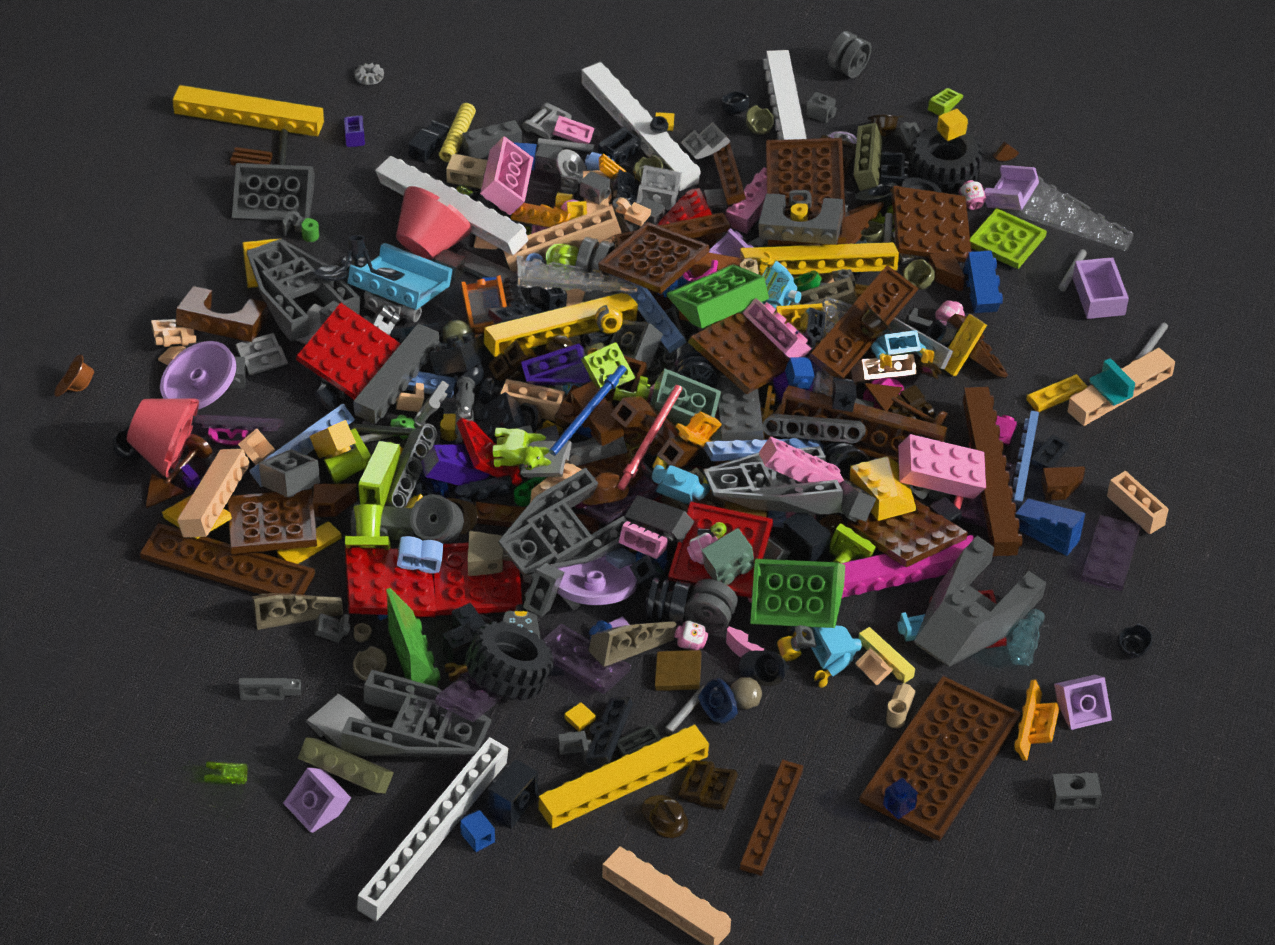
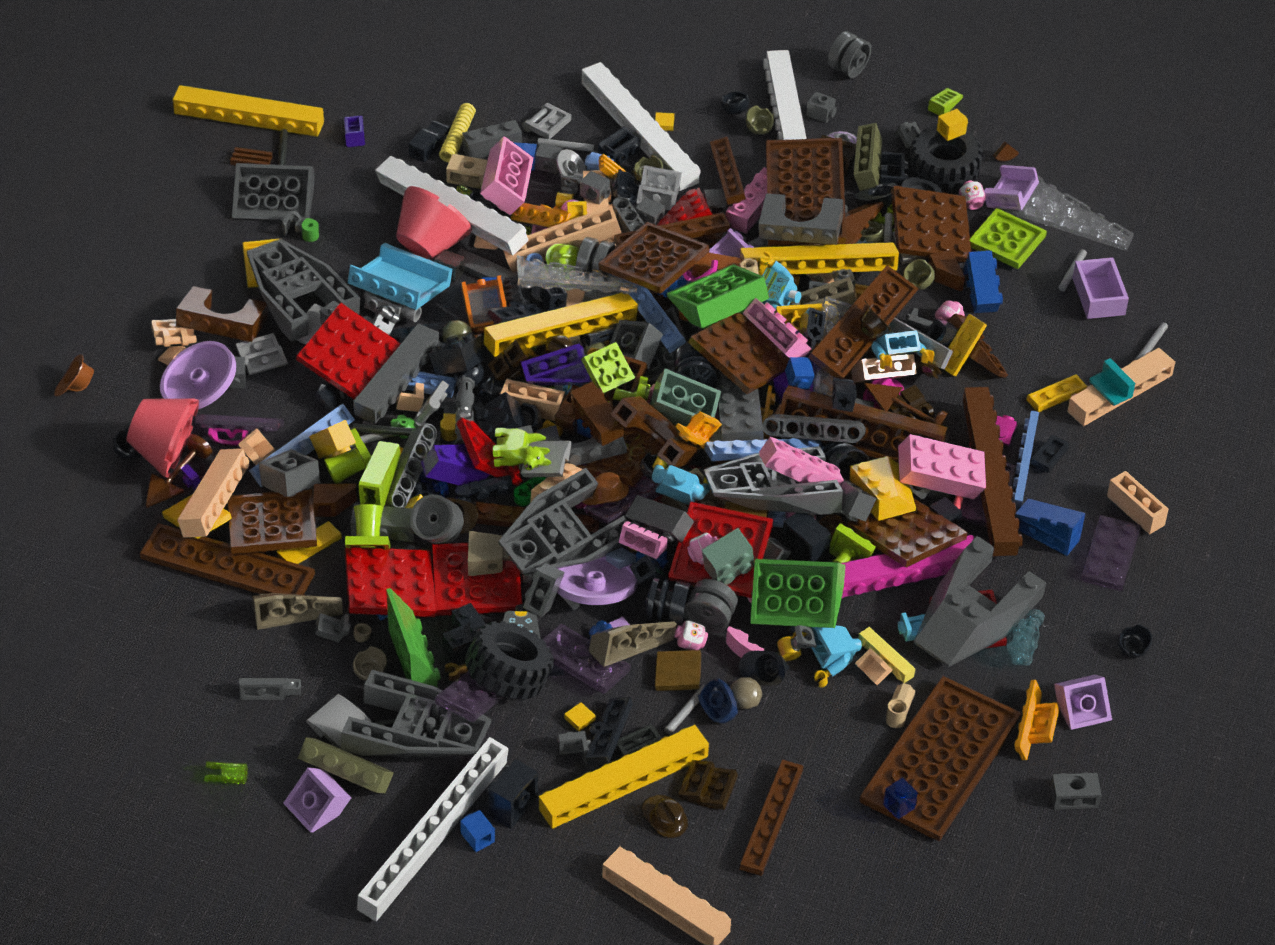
black plant [313,235,405,281] -> none
light grey gear [355,63,384,85] -> none
light blue brick [397,536,443,573] -> none
blue bar [549,365,627,456] -> none
bright pink plate [553,116,594,144] -> none
yellow head [595,305,623,334] -> none
light nougat plate [615,197,651,226] -> none
coral bar [617,385,682,490] -> none
black plate [650,116,669,133] -> none
light grey slope [681,122,730,159] -> none
lime arm [697,522,727,539] -> none
leg [789,190,812,222] -> none
green plate [794,270,822,292] -> none
dark brown piece [867,115,904,137] -> none
reddish brown slope [1041,466,1085,500] -> none

